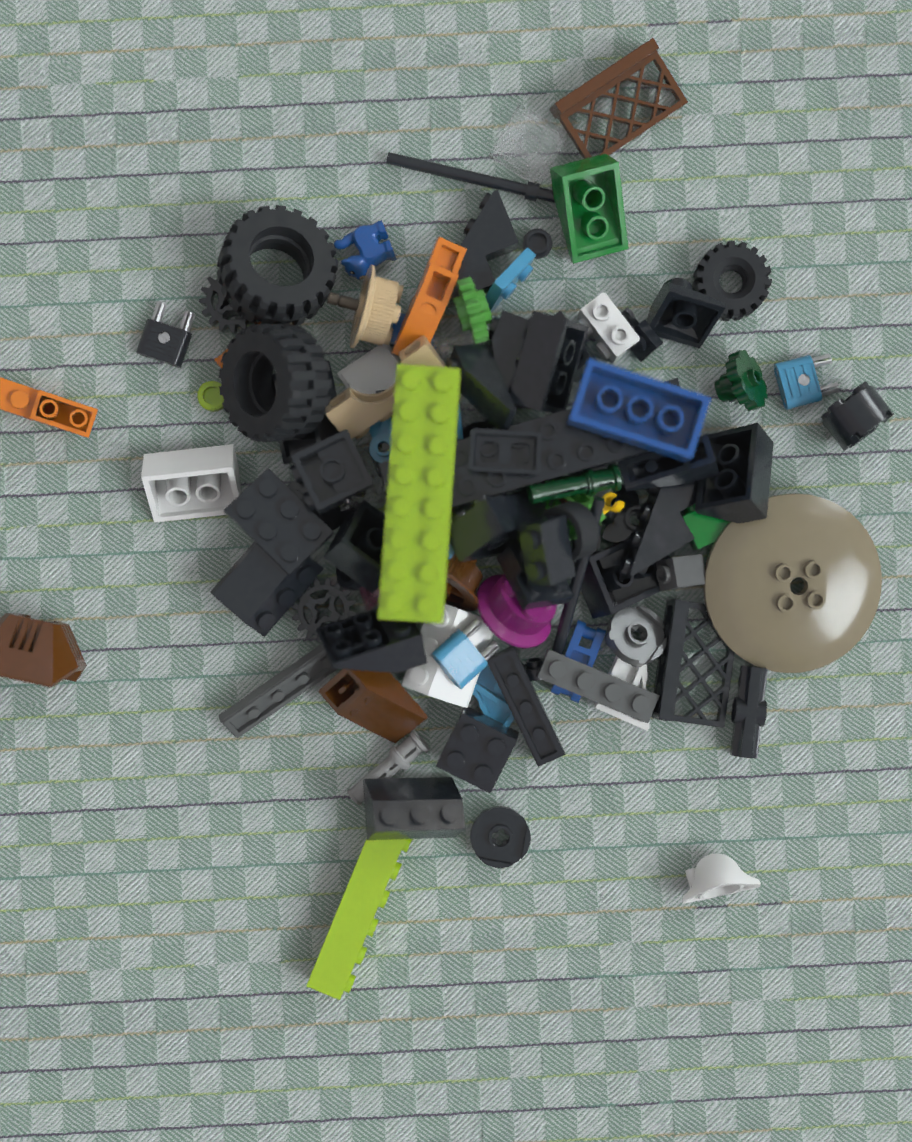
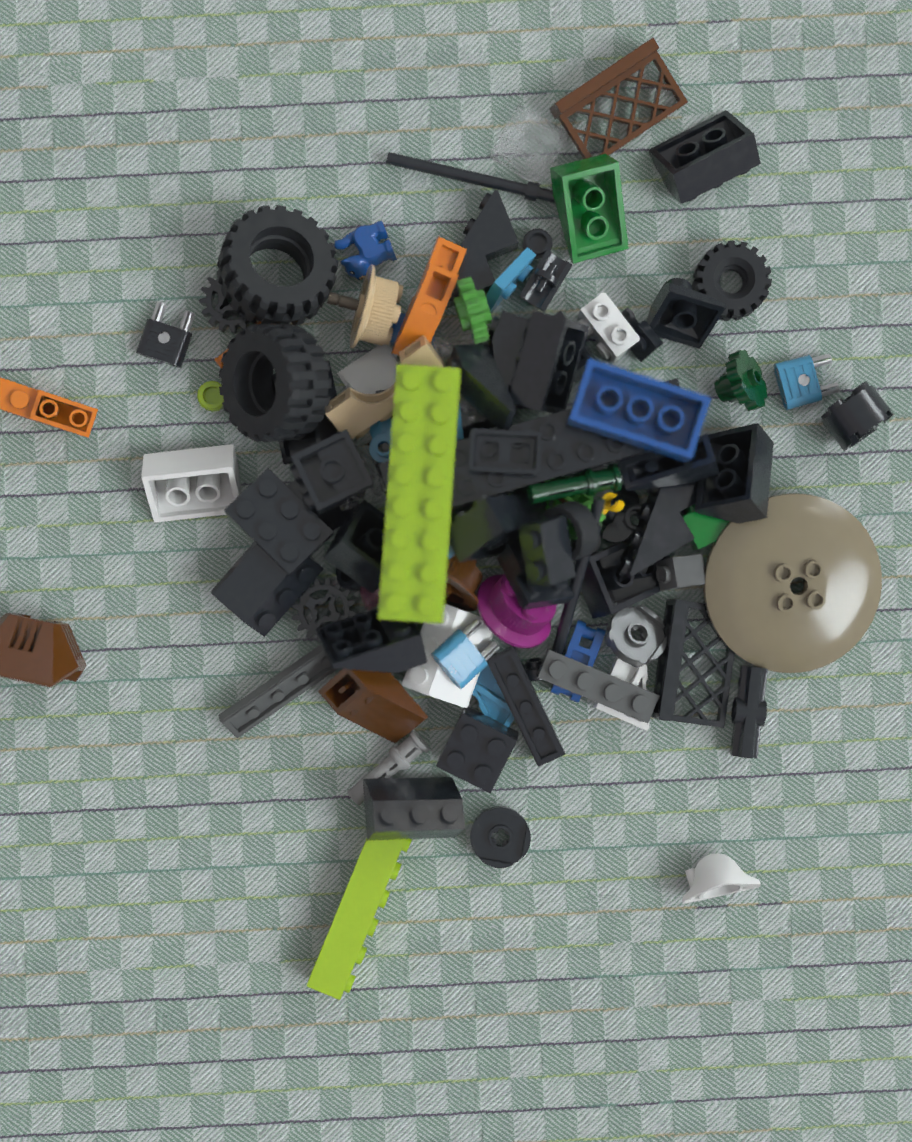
none -> black hips [519,250,572,312]
none -> black slope [648,110,761,204]

